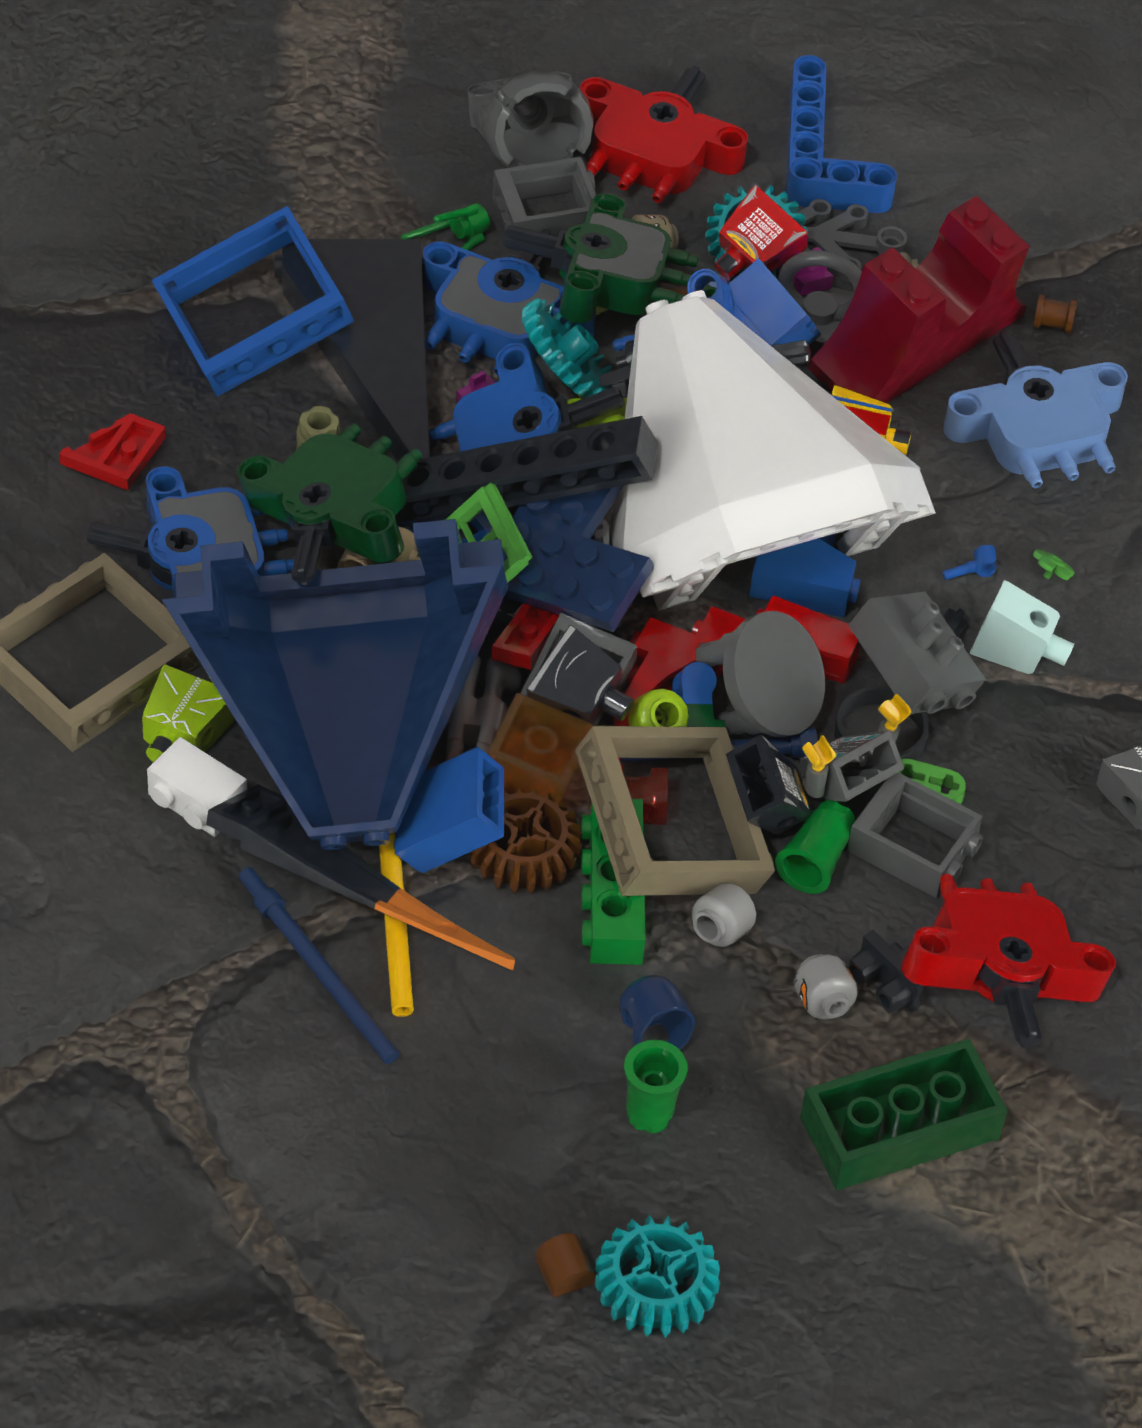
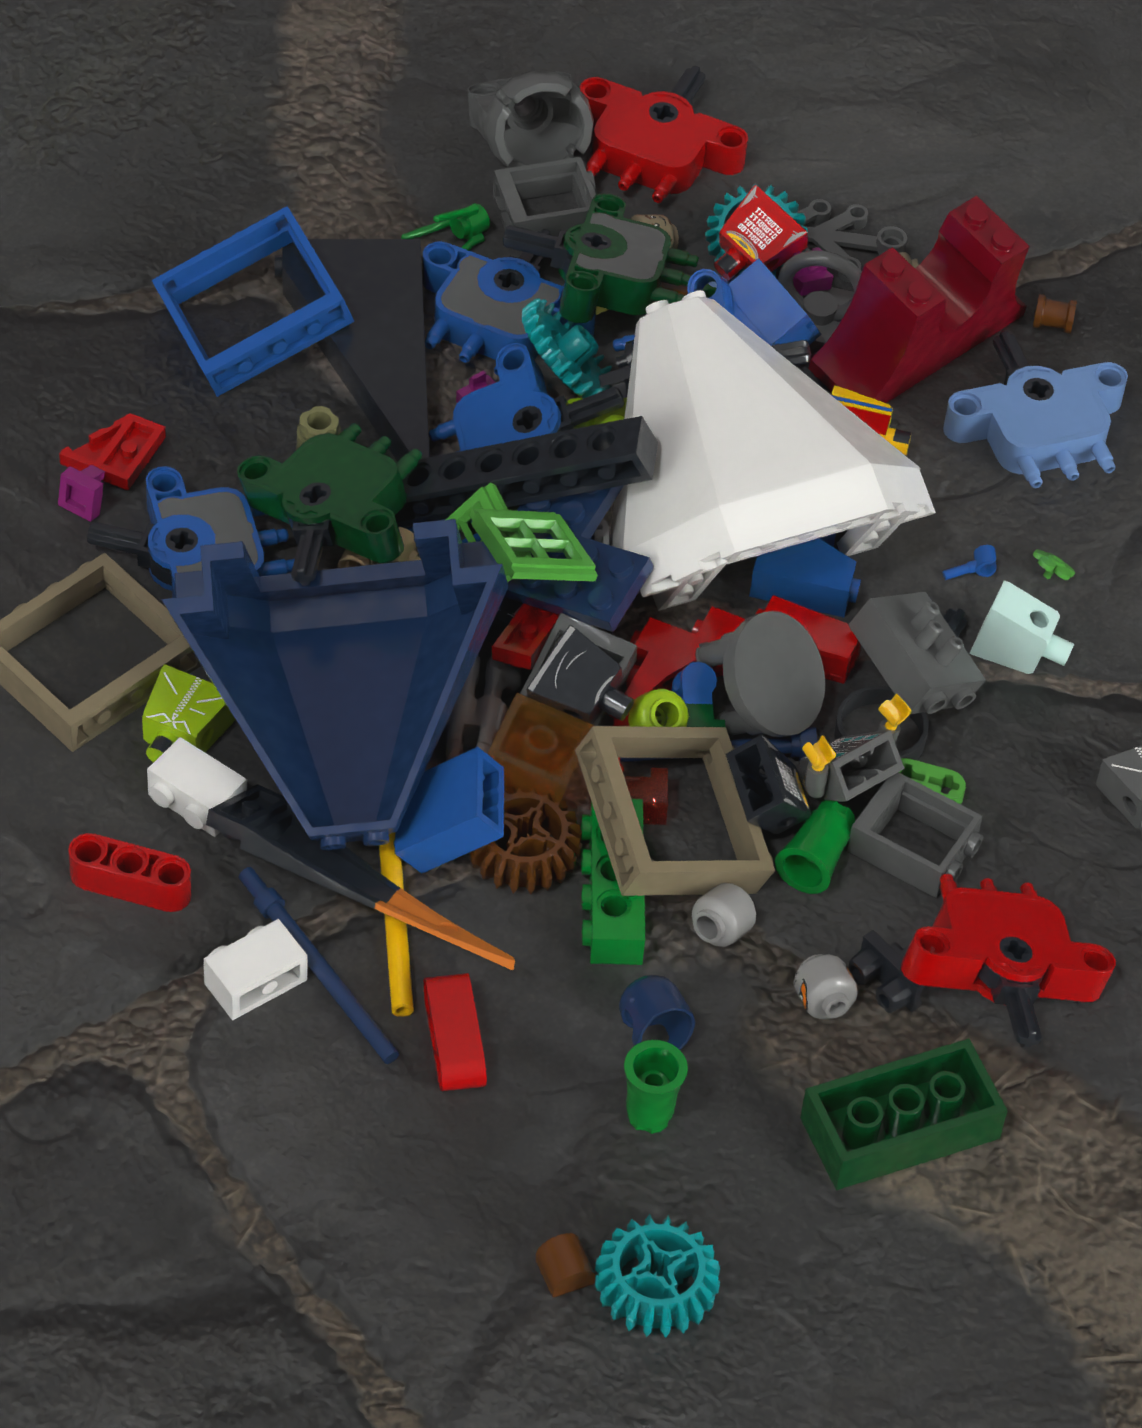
blue beam [786,55,897,213] -> none
none -> magenta tile [58,465,105,522]
none -> red beam [68,833,192,912]
none -> white brick [203,919,307,1021]
none -> red beam [423,973,487,1091]
none -> bright green piece [469,509,598,581]

